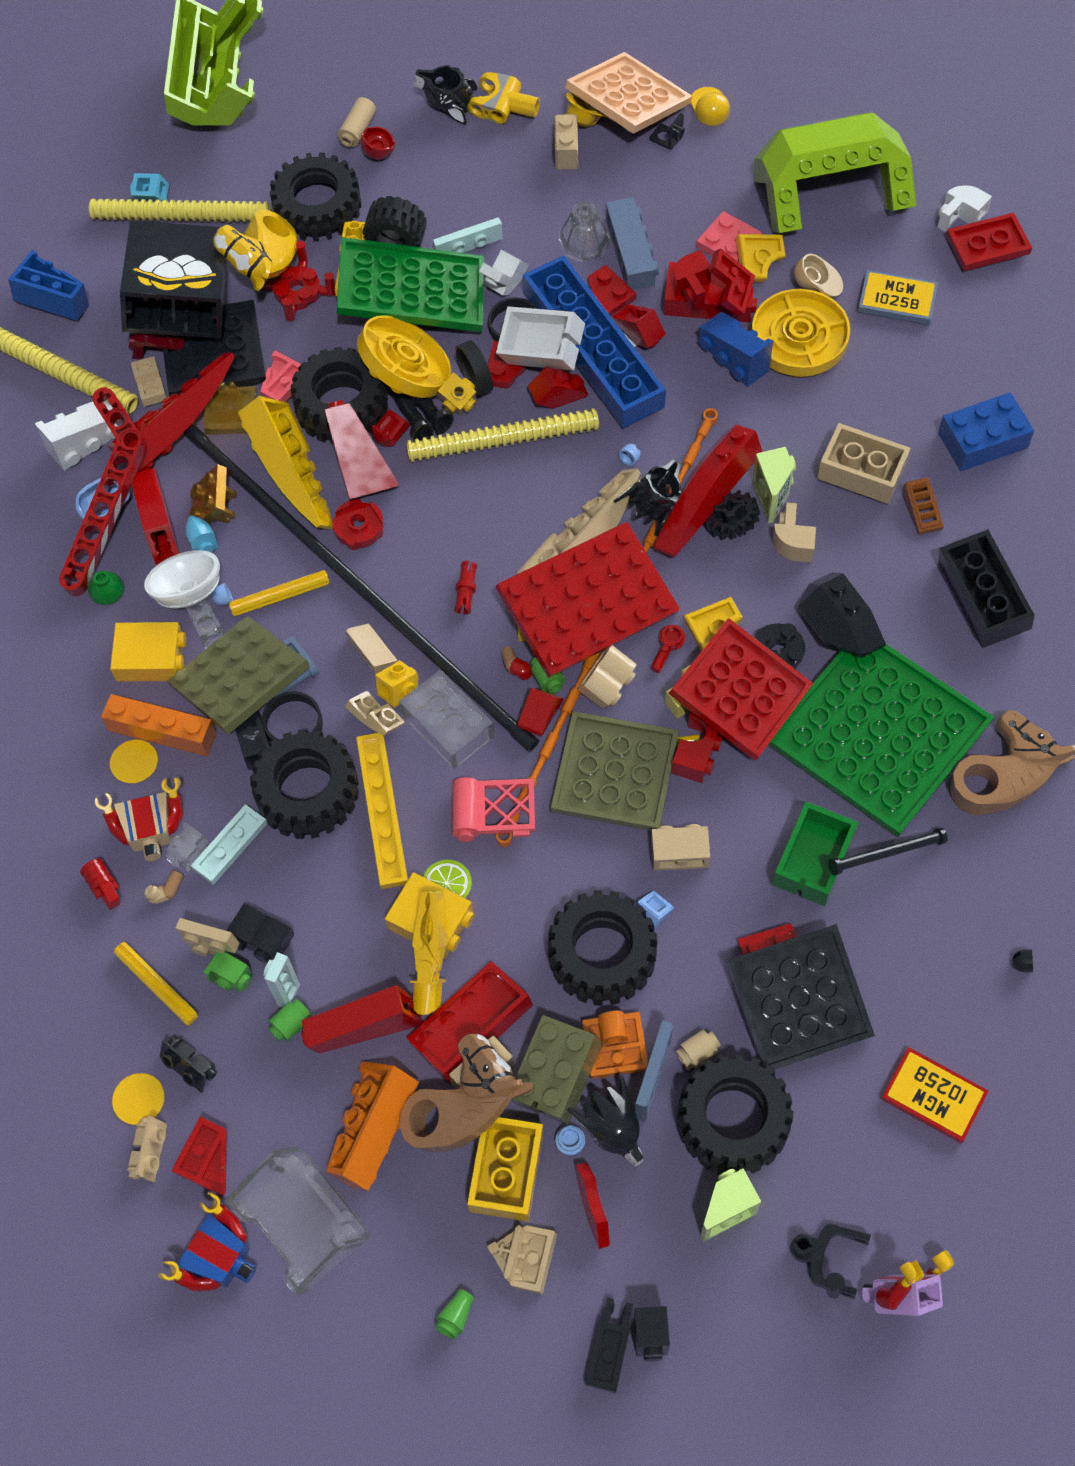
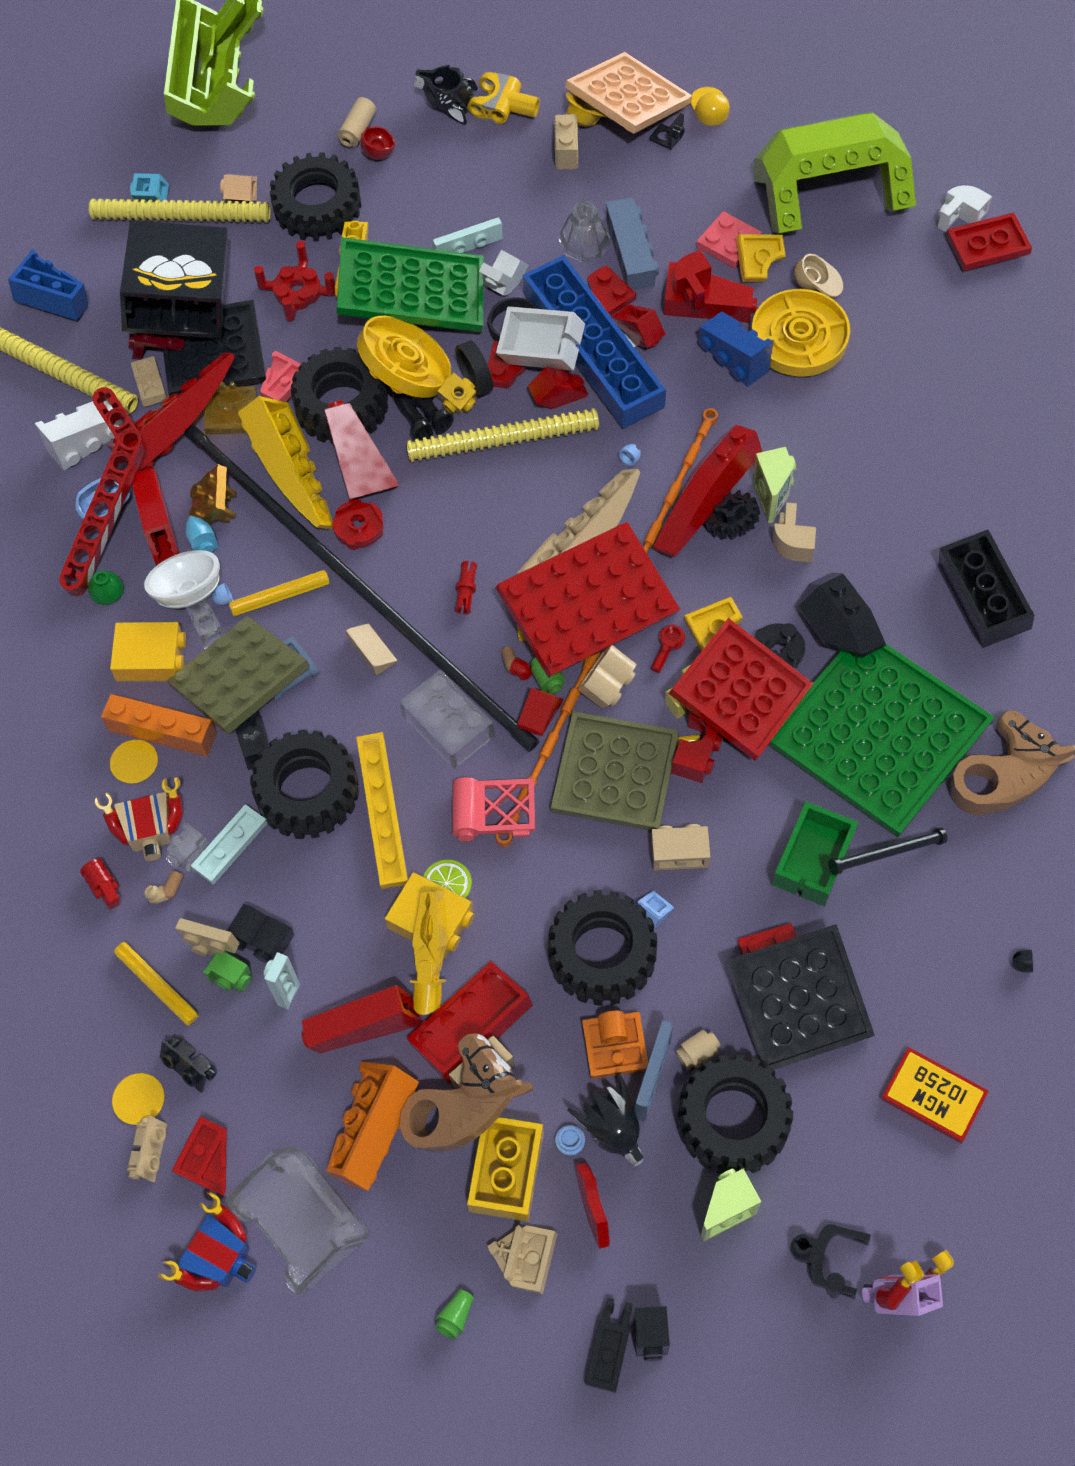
yellow animal [213,210,297,292] -> none
black tyre [262,691,323,742] -> none
bright green brick [268,999,312,1042] -> none
tan slope [345,691,405,735] -> none
black tyre [363,196,427,247] -> none
red plate [371,409,410,447] -> none
yellow brick [375,660,419,707] -> none
olive piece [511,1015,603,1126] -> none
black piece [613,458,681,536] -> none
red plate [708,248,755,317] -> none
tan brick [817,423,911,504] -> none
tile [858,270,938,325] -> none
dark orange slope [902,477,944,535] -> none
blue brick [938,392,1035,472] -> none
none -> light nougat brick [220,174,257,201]

